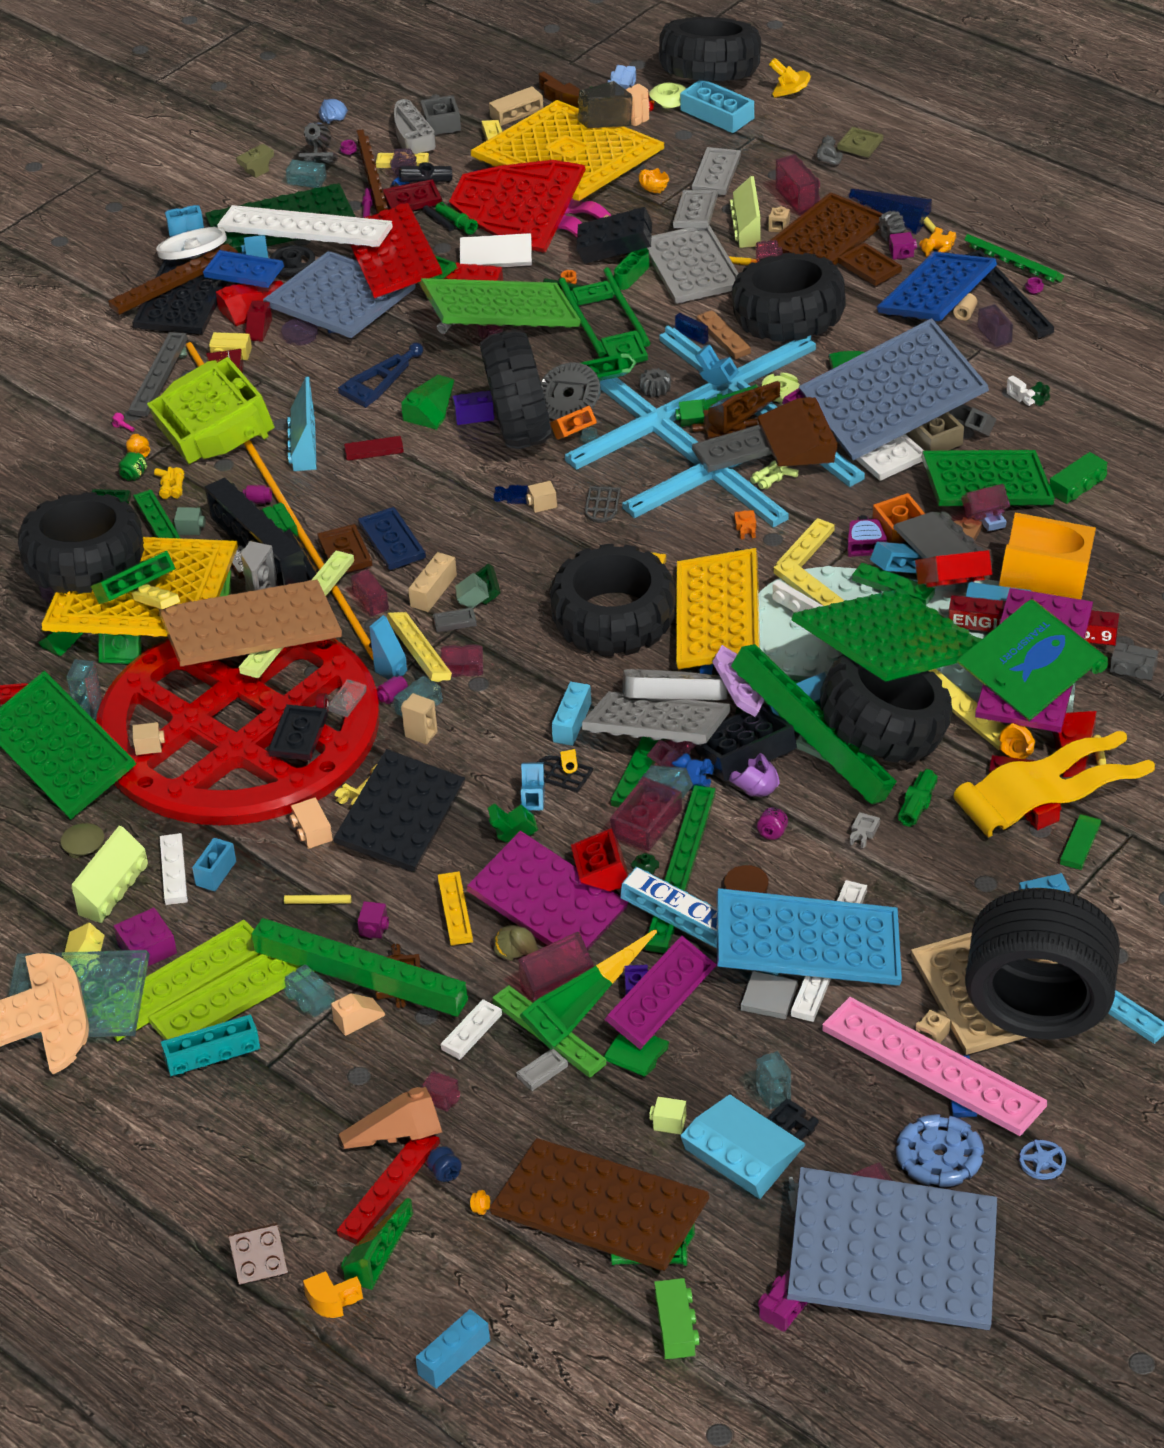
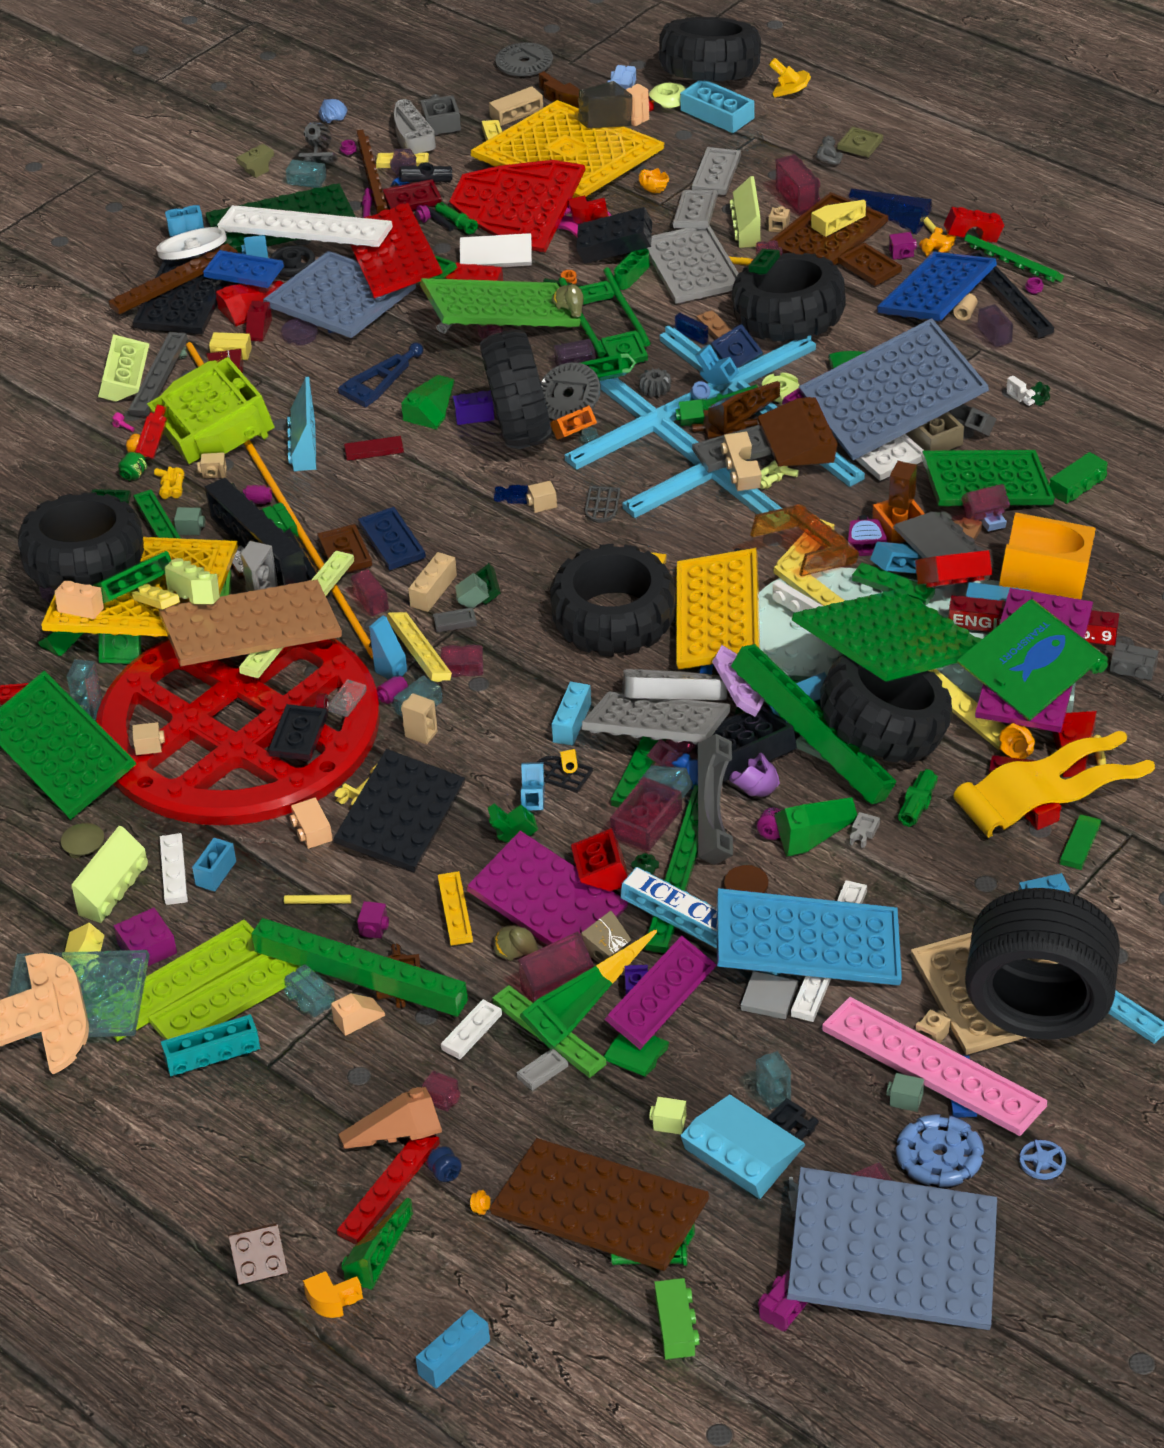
orange plate [734,510,756,539] -> none
dark grey gear [878,211,906,241] -> none
none -> light nougat brick [55,581,104,619]
none -> yellowish green slope [98,334,149,402]
none -> red hinge [135,404,167,459]
none -> yellowish green brick [165,558,220,604]
none -> tan brick [197,453,227,479]
none -> magenta plate [415,205,431,223]
none -> dark grey piece [496,42,553,76]
none -> olive hair [552,284,584,317]
none -> clear purple brick [554,339,595,366]
none -> red brick [568,195,609,224]
none -> dark tan torso [575,911,631,963]
none -> medium blue tile [690,381,710,400]
none -> dark grey arch [698,734,733,865]
none -> dark blue plate [711,324,763,368]
none -> tan arch [721,432,762,491]
none -> dark green plate [748,248,780,275]
none -> clear orange windscreen [750,504,859,576]
none -> green wedge [774,797,858,857]
none -> light yellow slope [811,200,866,237]
none -> sand green brick [887,1073,924,1112]
none -> reddish brown brick [889,460,917,510]
none -> red arch [943,207,1005,243]

